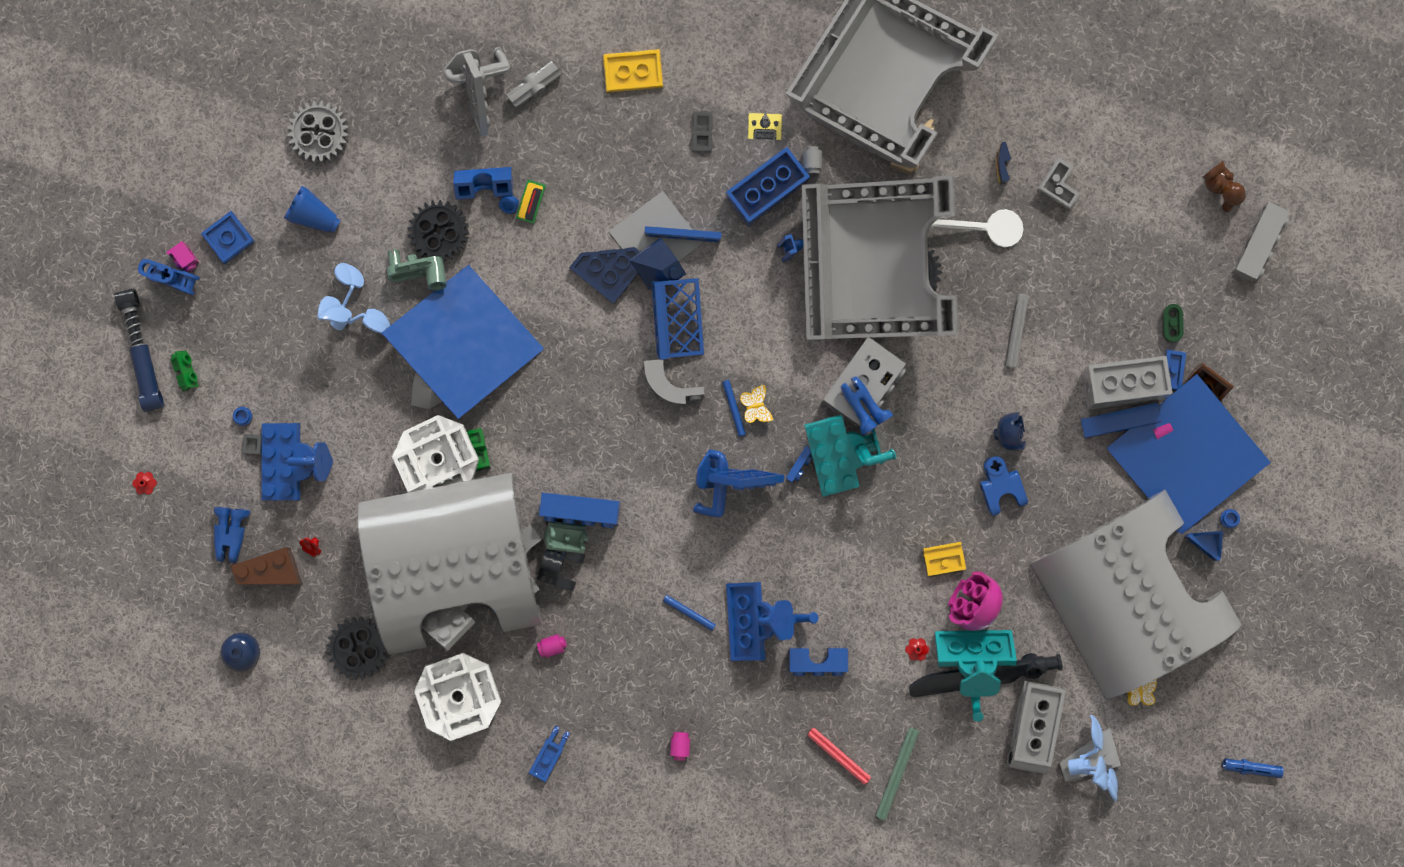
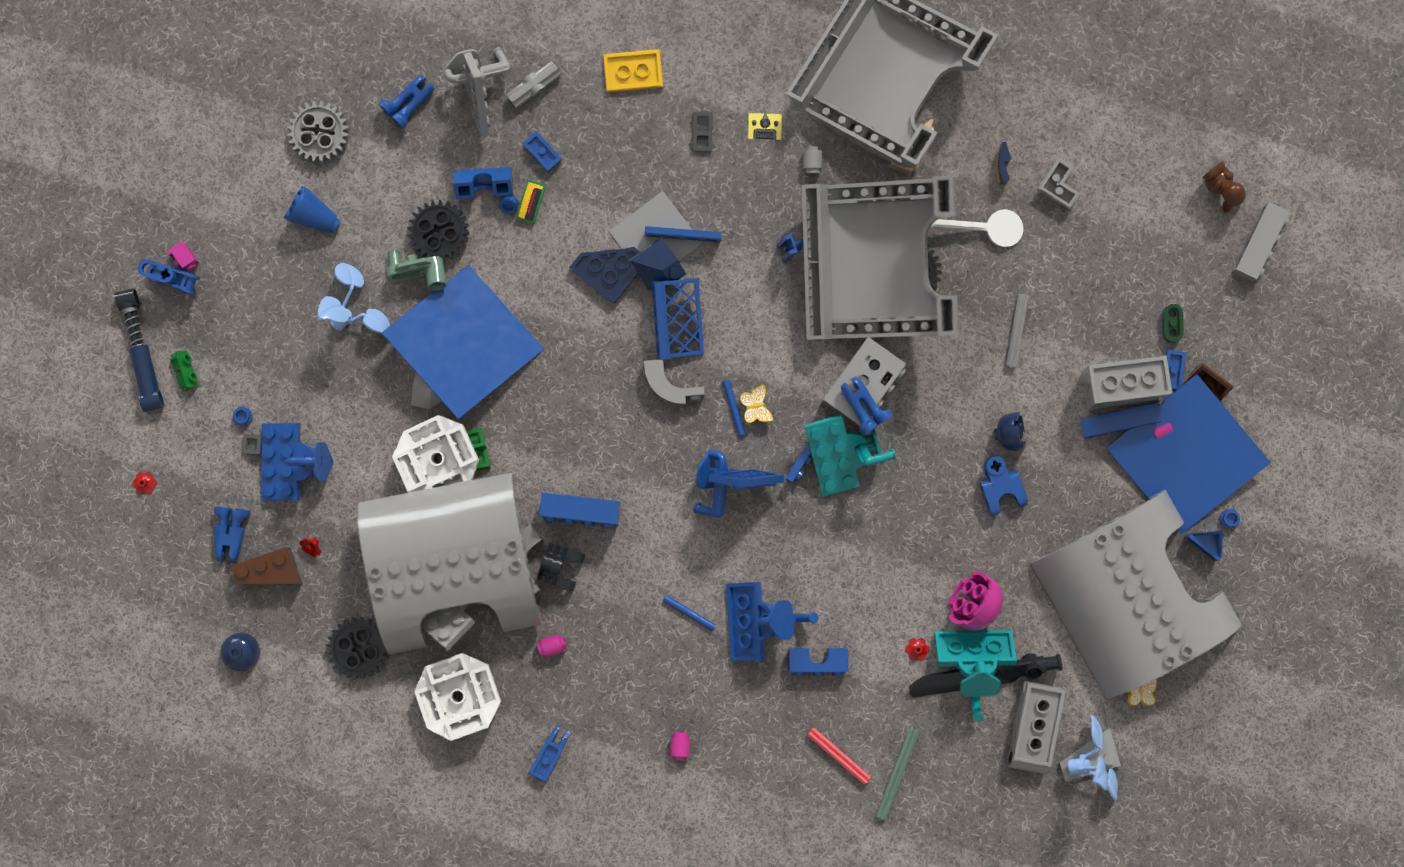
blue plate [201,211,255,264] -> none
sand green hinge [543,521,588,554] -> none
blue brick [726,147,810,226] -> none
yellow plate [923,542,966,576] -> none
blue pin [1222,758,1284,779] -> none
none -> blue piece [378,75,435,129]
none -> blue plate [522,131,562,172]

